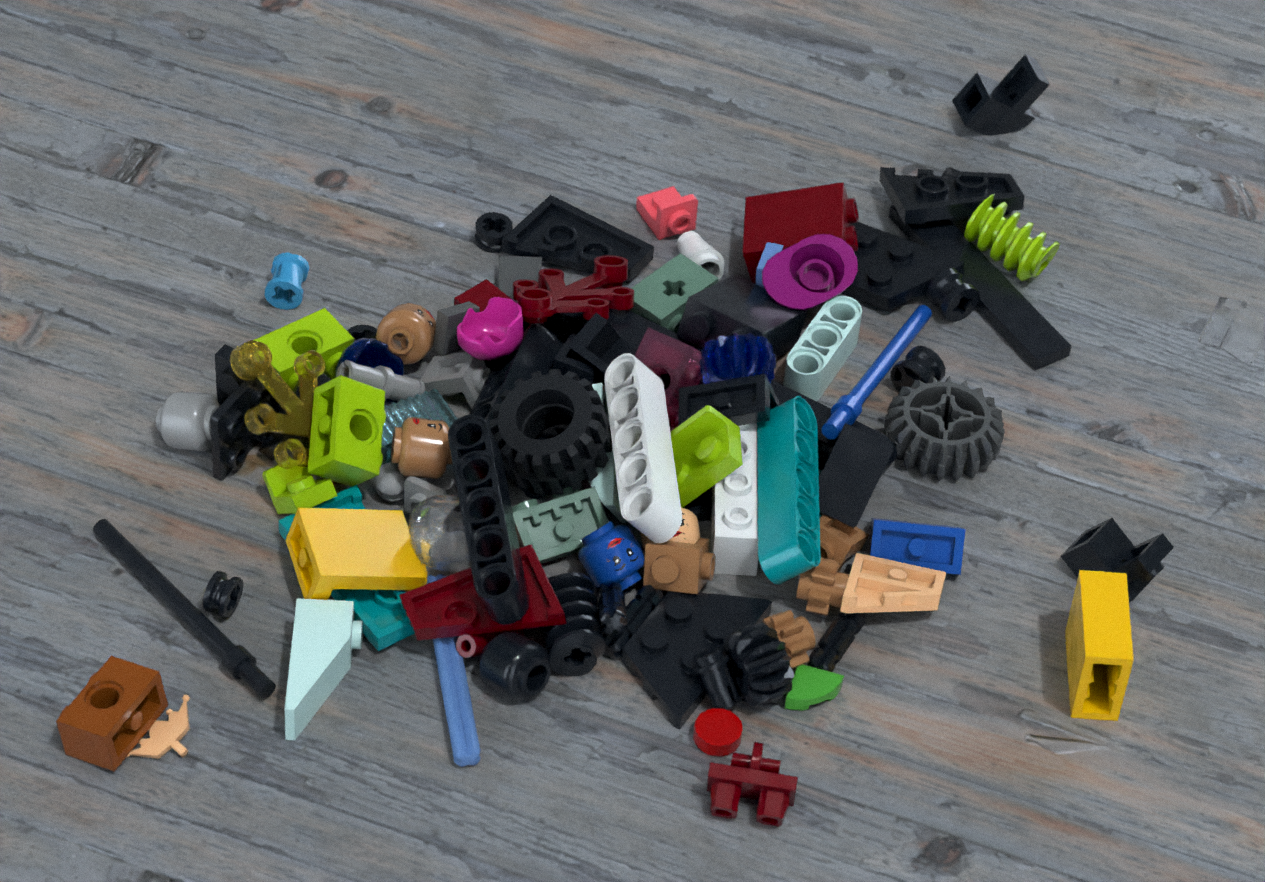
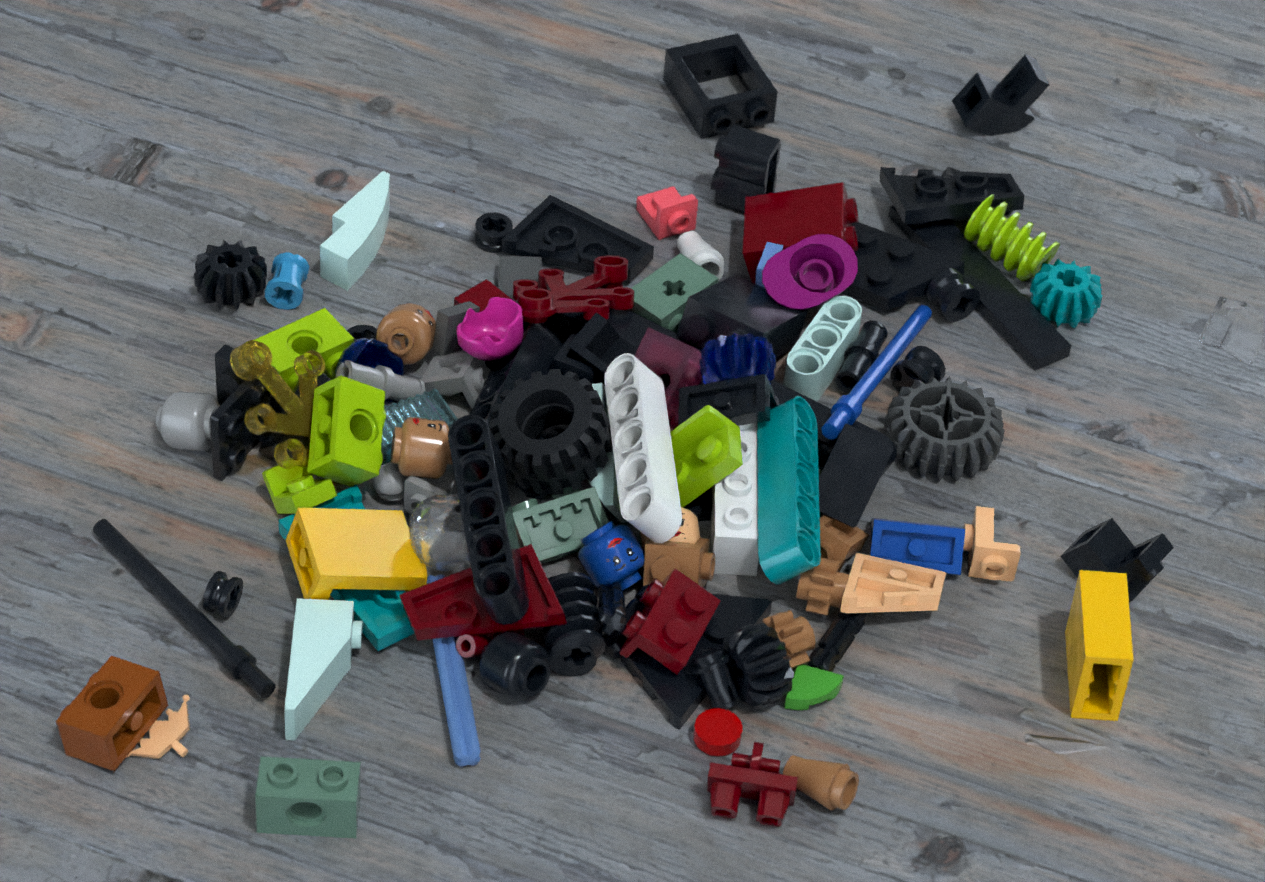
none -> black gear [194,240,267,311]
none -> sand green brick [255,756,361,838]
none -> light aqua slope [320,171,390,291]
none -> dark red bracket [619,569,721,674]
none -> black window [663,33,778,139]
none -> black brick [711,125,781,213]
none -> medium nougat cone [783,755,859,811]
none -> black pin [835,320,888,394]
none -> light nougat bracket [963,506,1021,582]
none -> teal gear [1030,259,1103,329]

